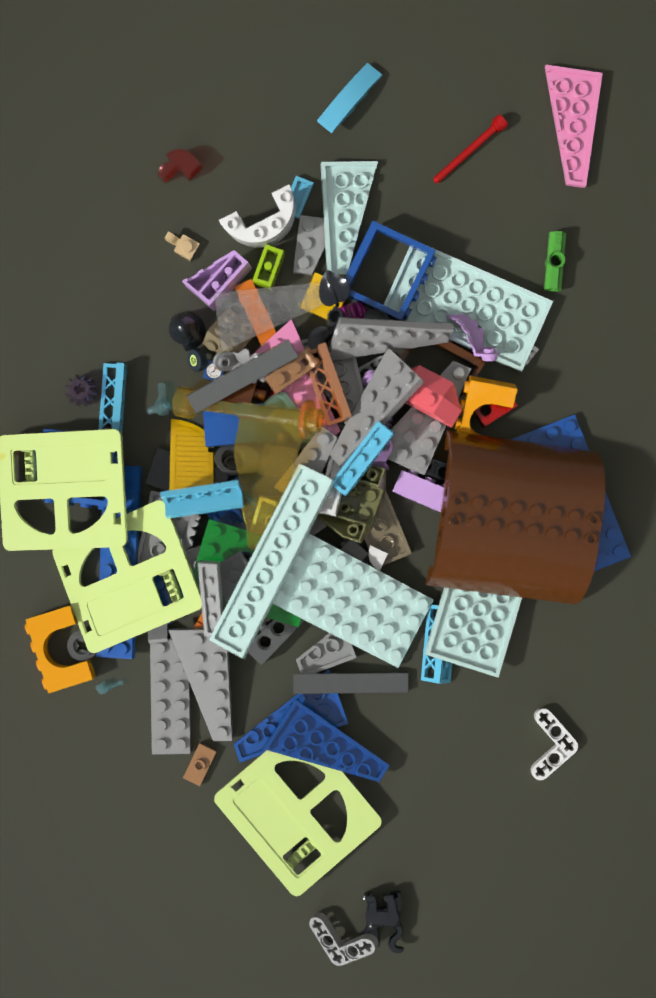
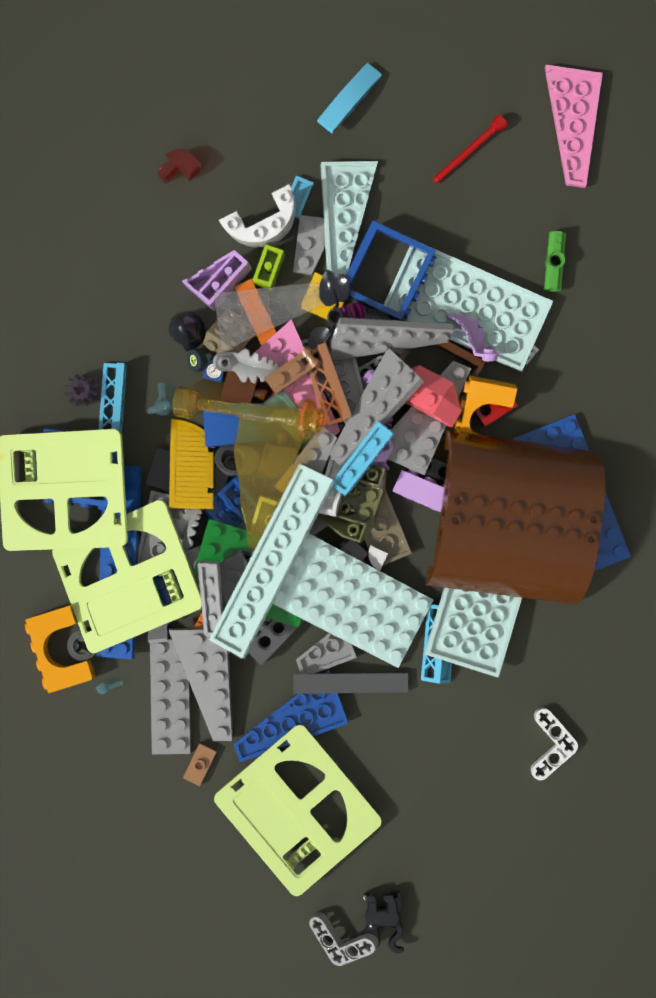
medium azure fence [160,480,244,519] -> none
tan plate [165,231,200,261] -> none
dark grey tile [186,339,298,413] -> none
blue wing [262,700,390,782] -> none

